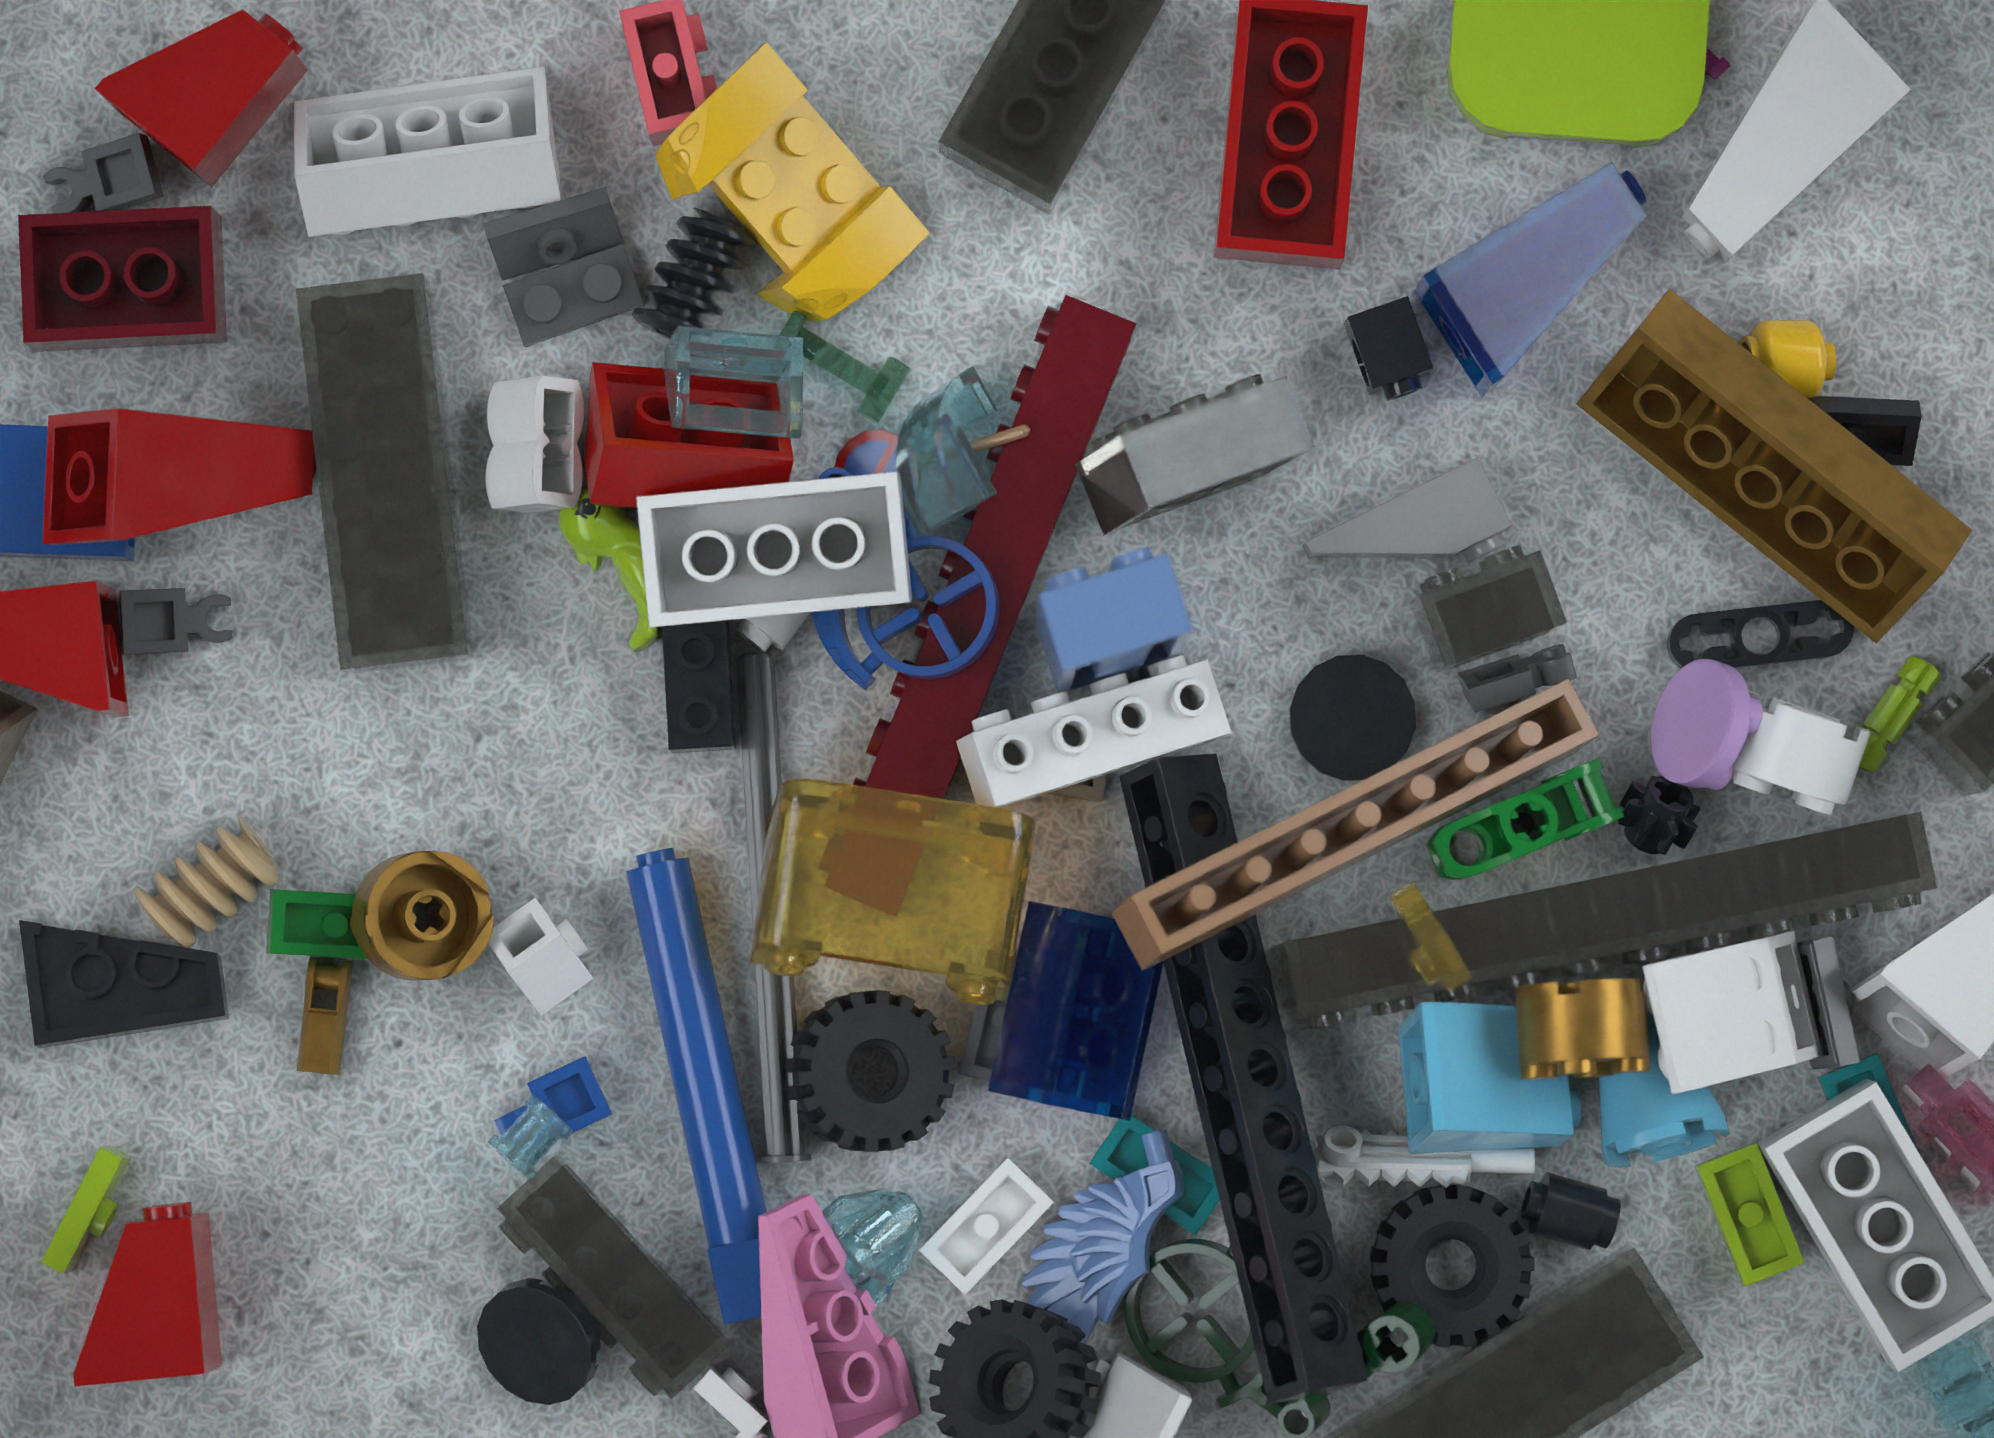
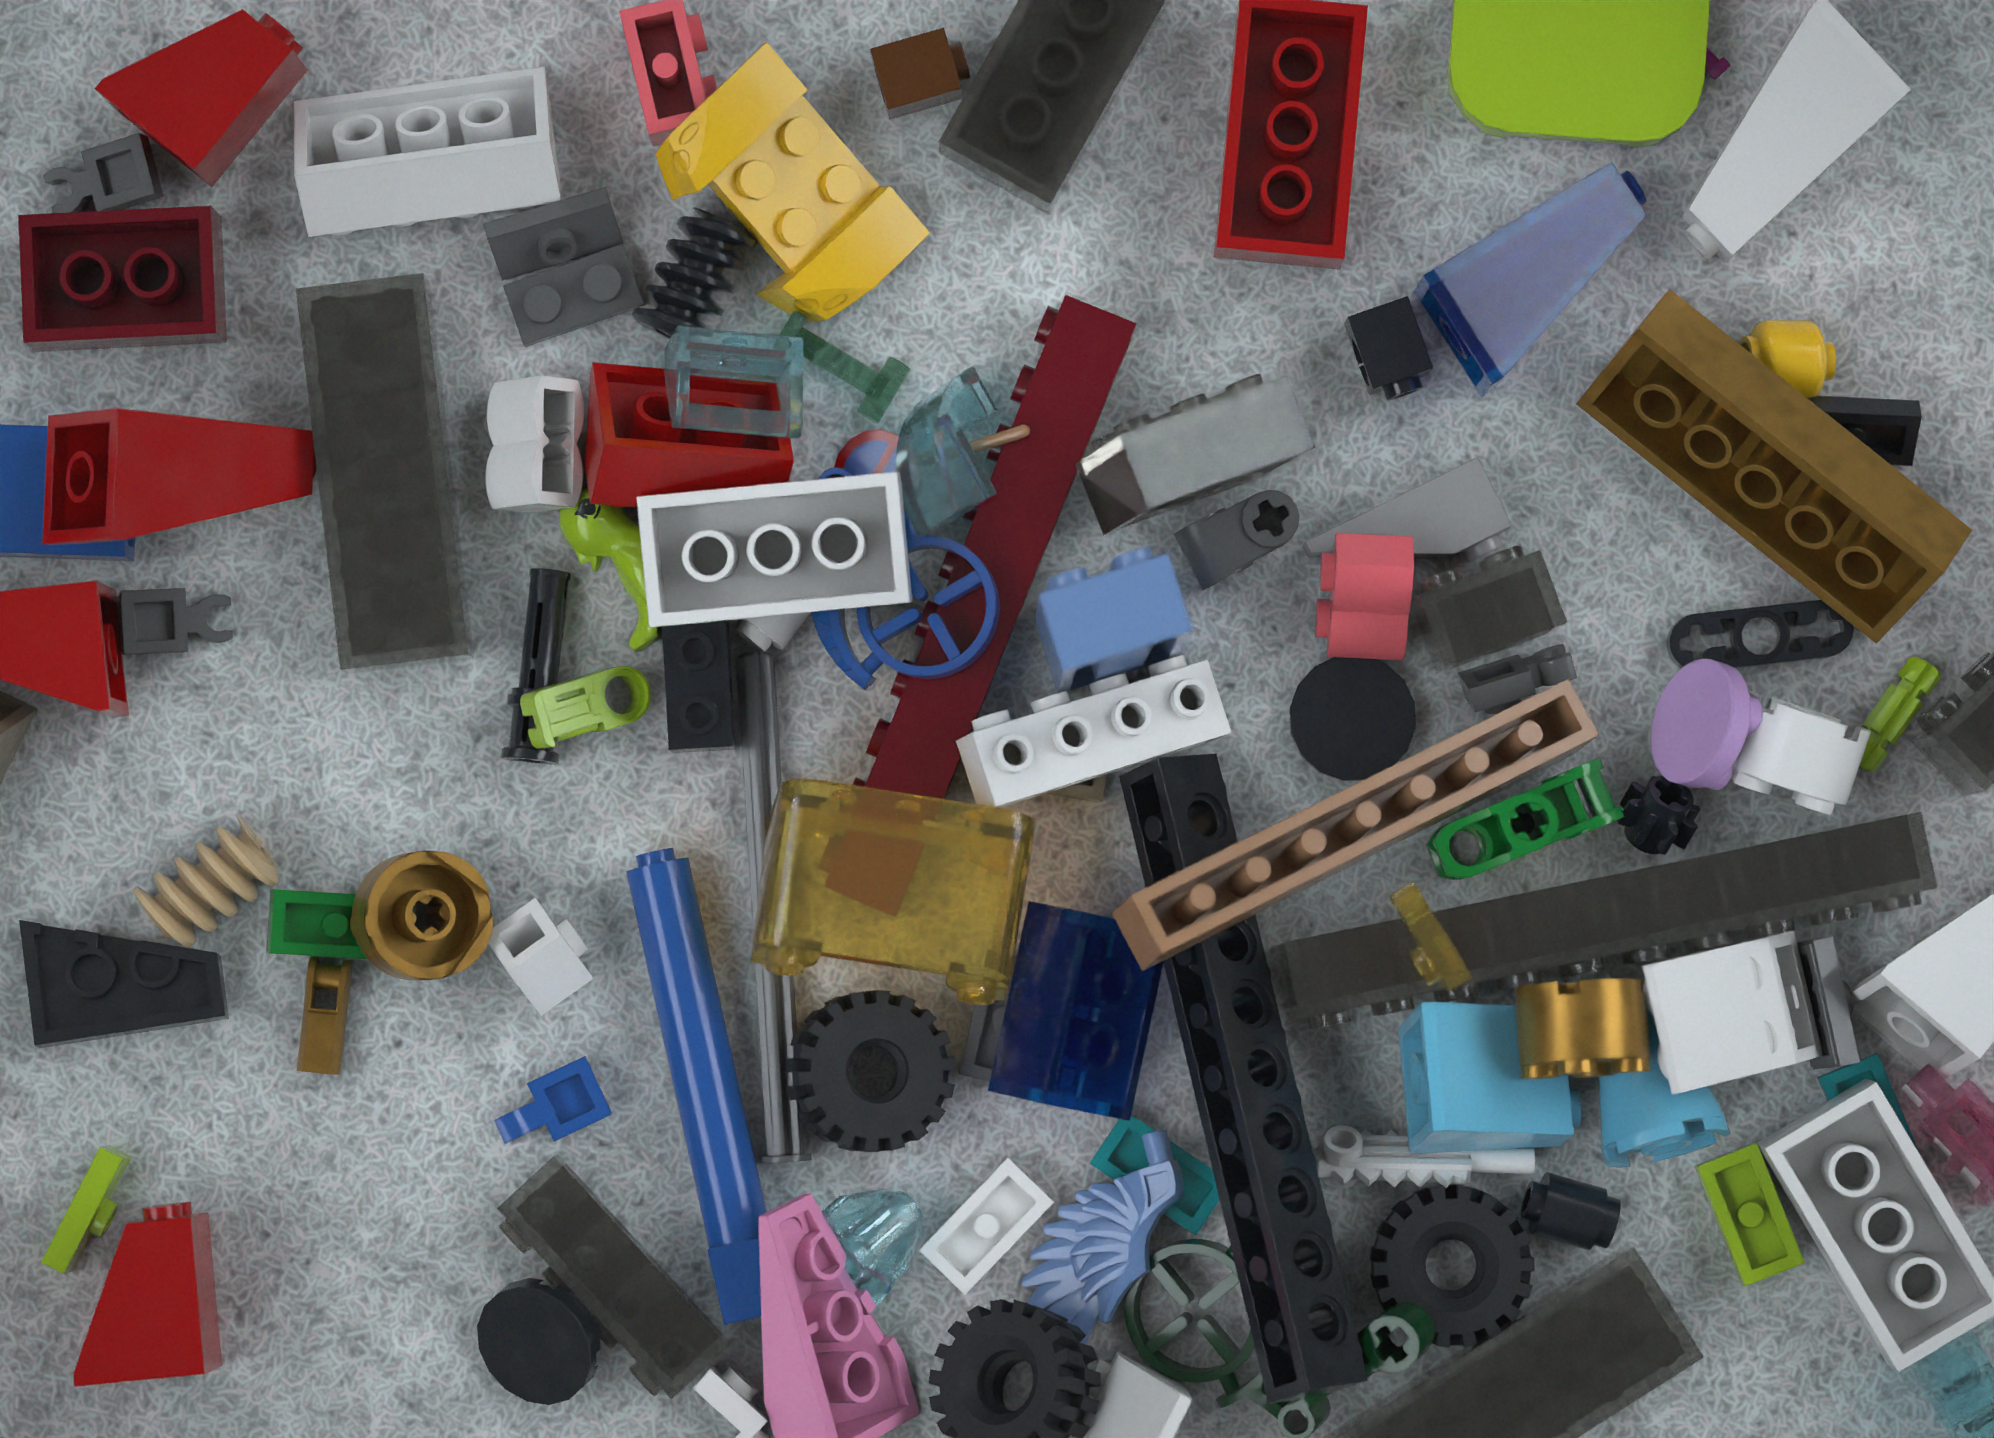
clear light blue bush [488,1095,574,1181] -> none
none -> black pin [501,568,571,765]
none -> lime piece [520,666,651,749]
none -> reddish brown brick [870,27,971,120]
none -> dark grey piece [1174,490,1300,590]
none -> coral brick [1315,533,1414,660]

